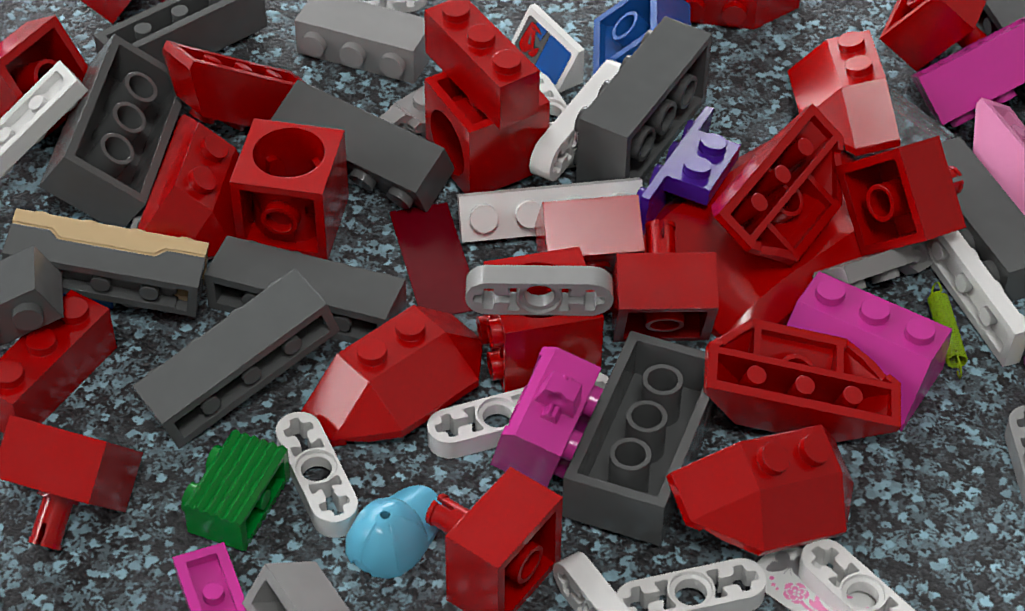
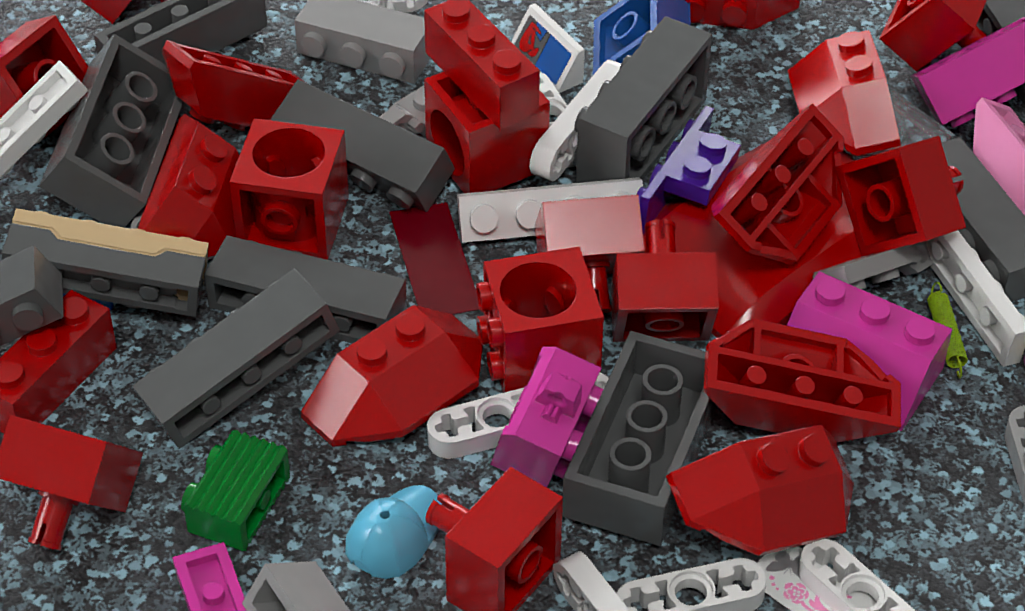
white beam [276,412,359,538] -> none
light grey beam [465,265,613,316] -> none

